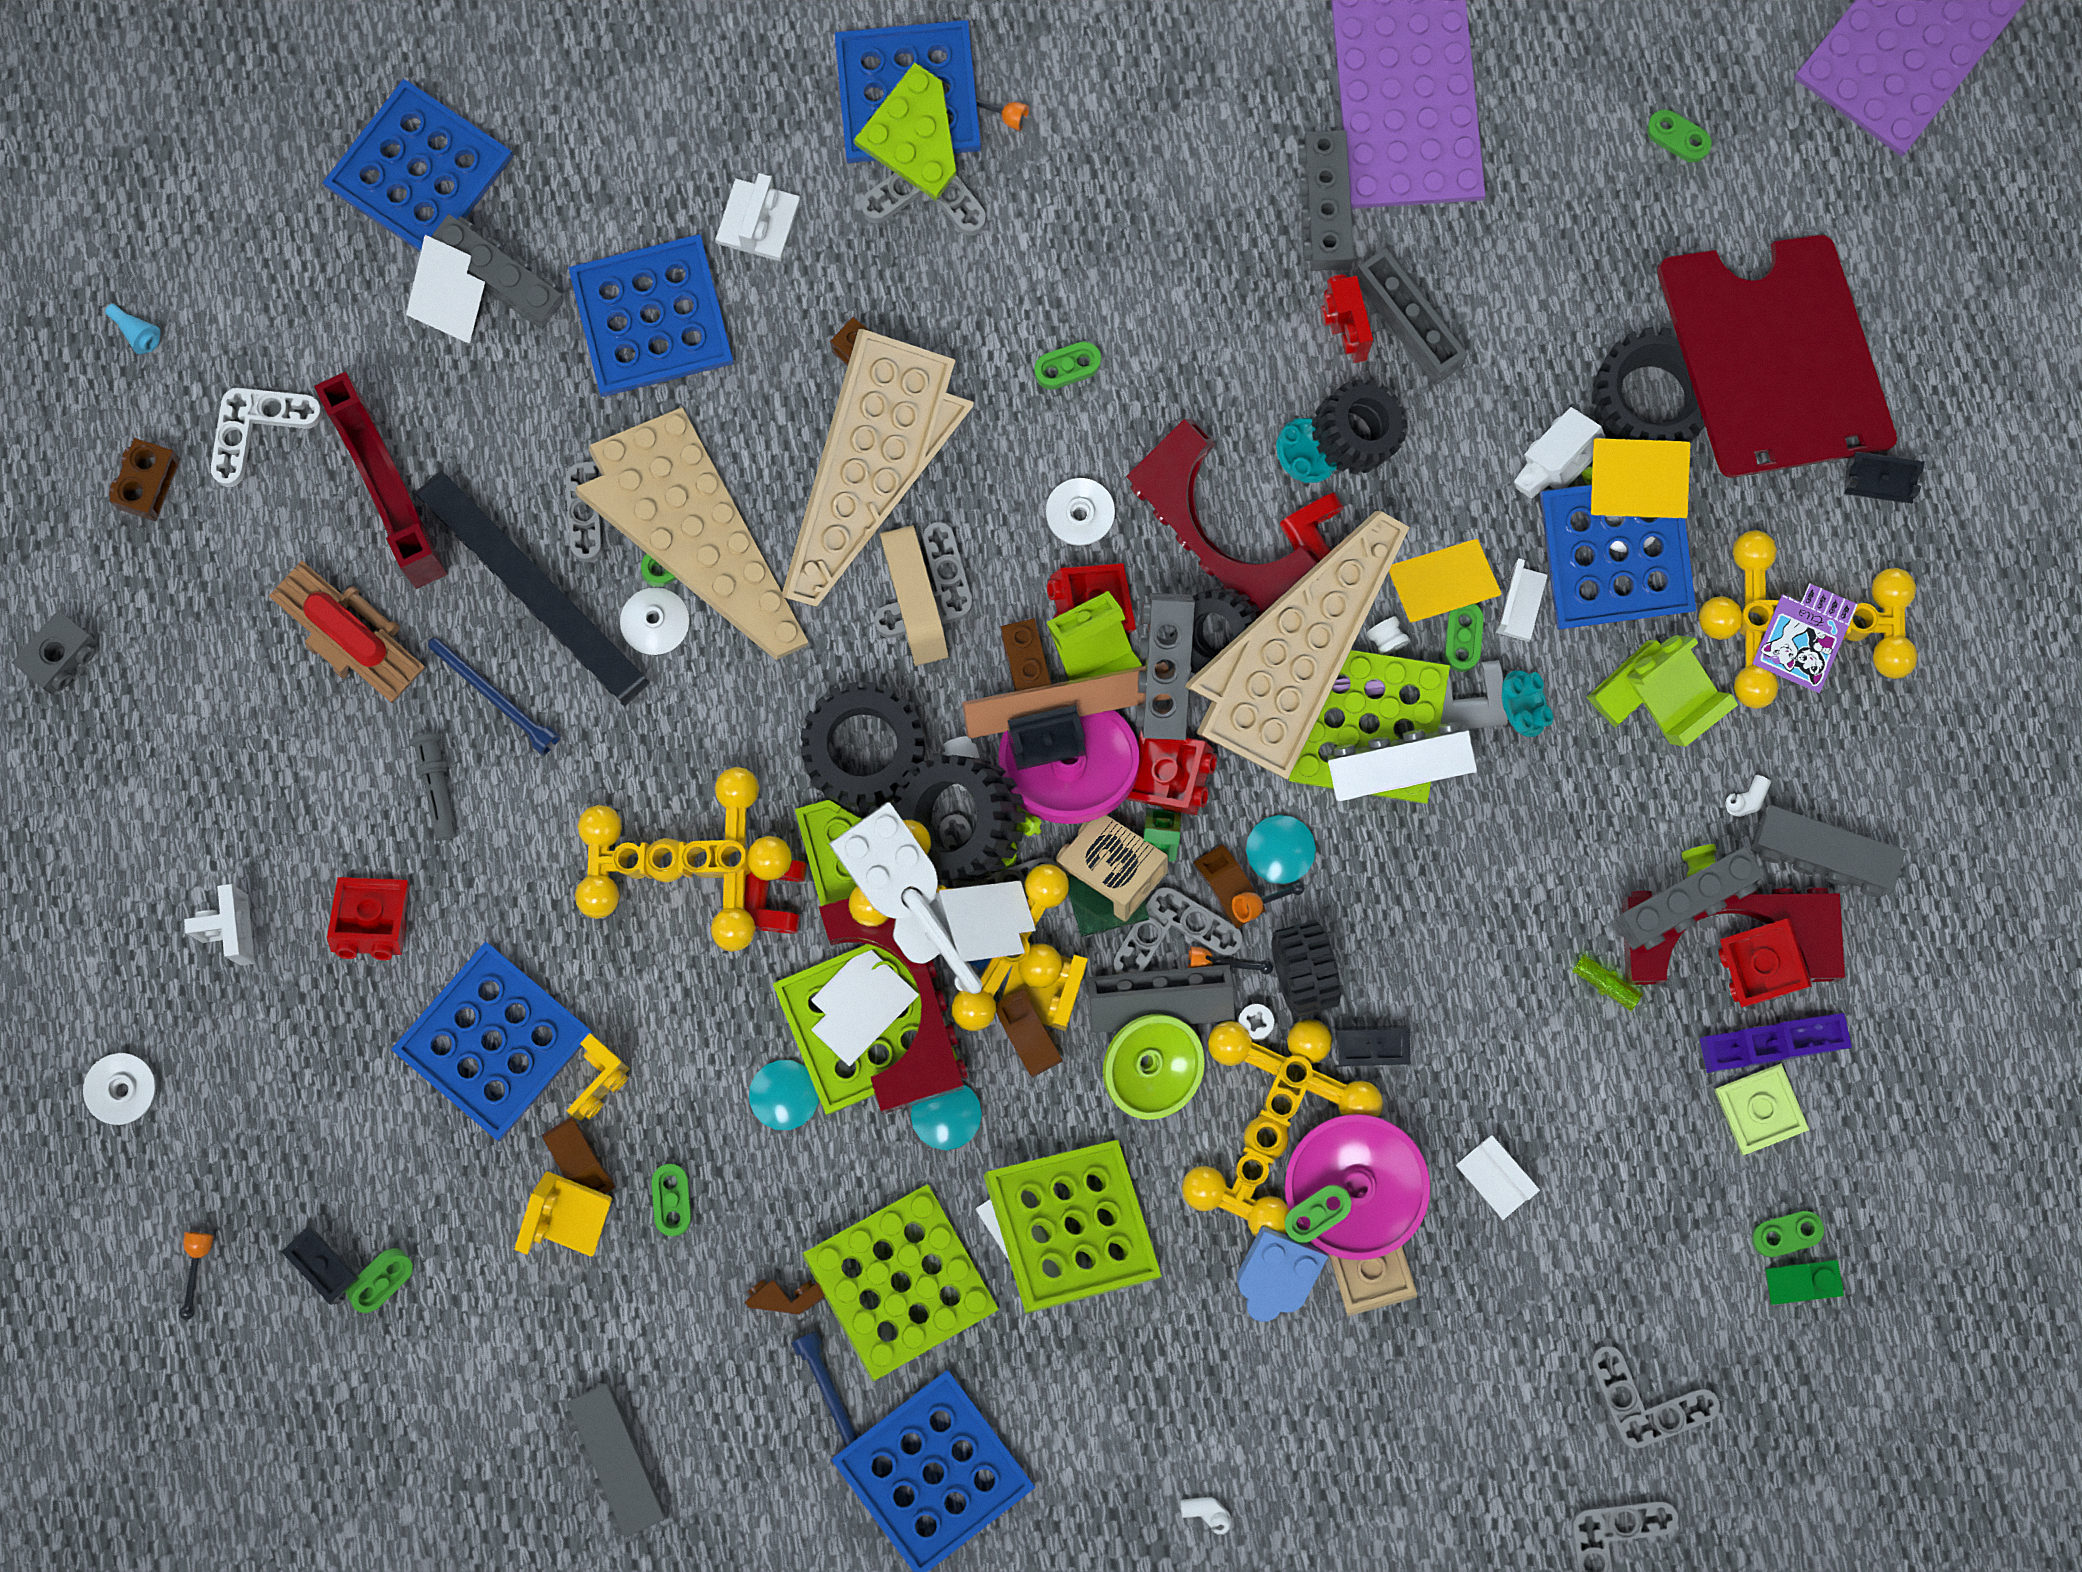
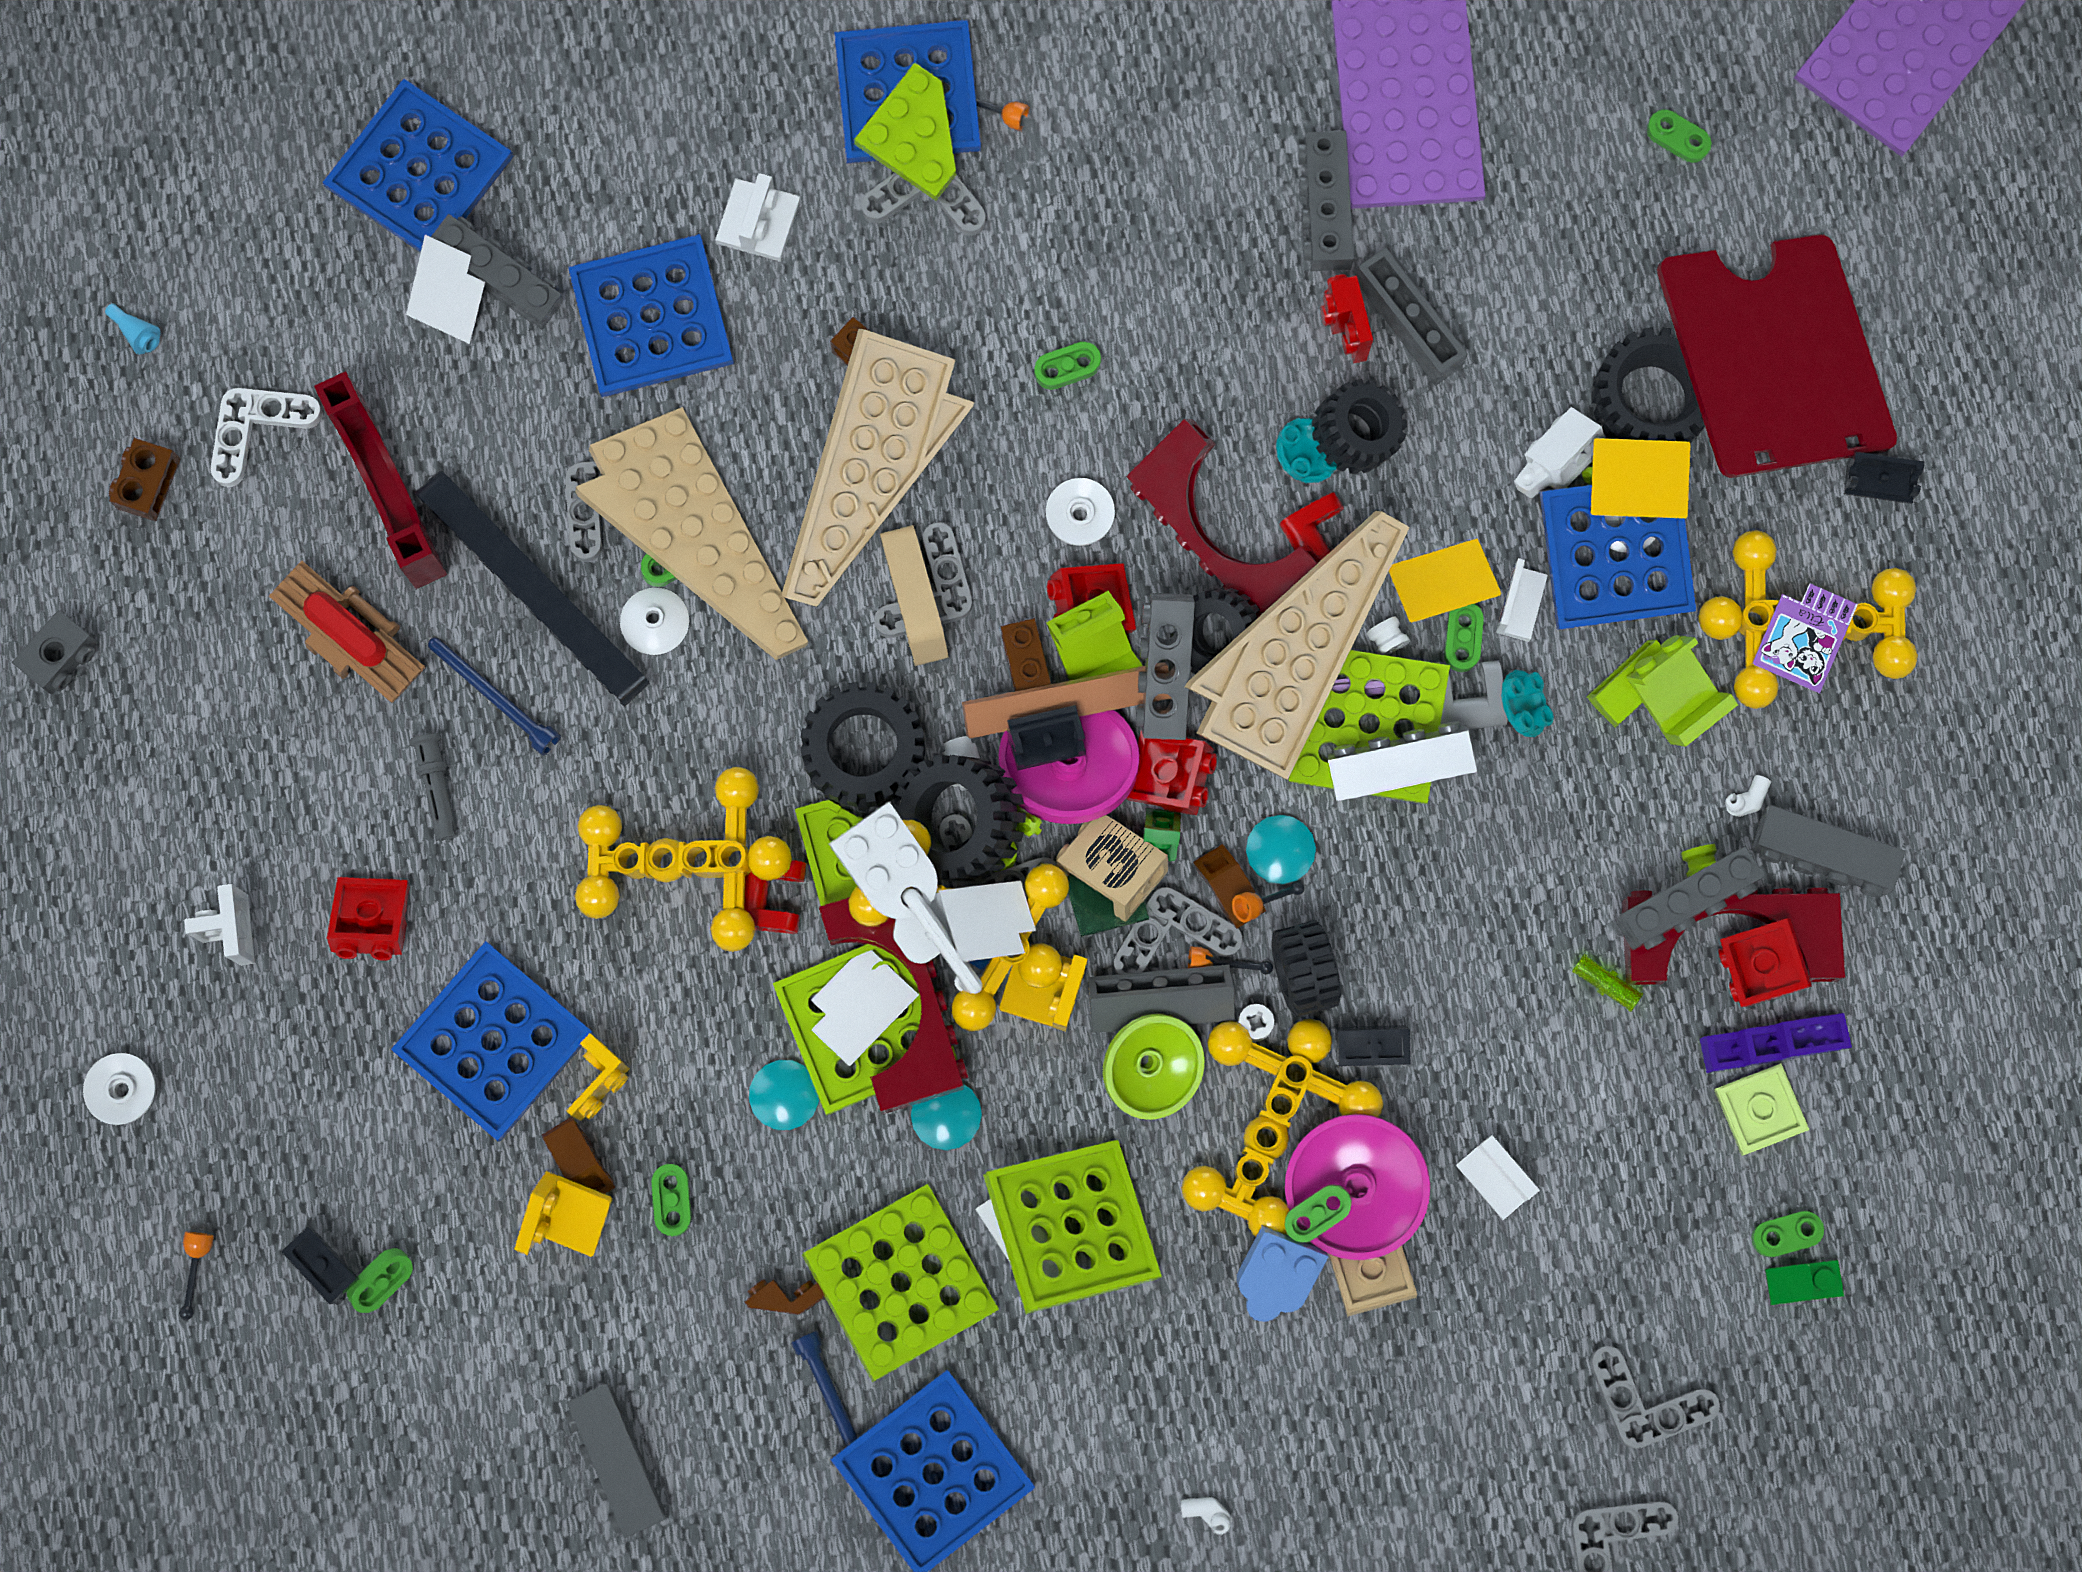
reddish brown slope [996,989,1063,1078] -> none

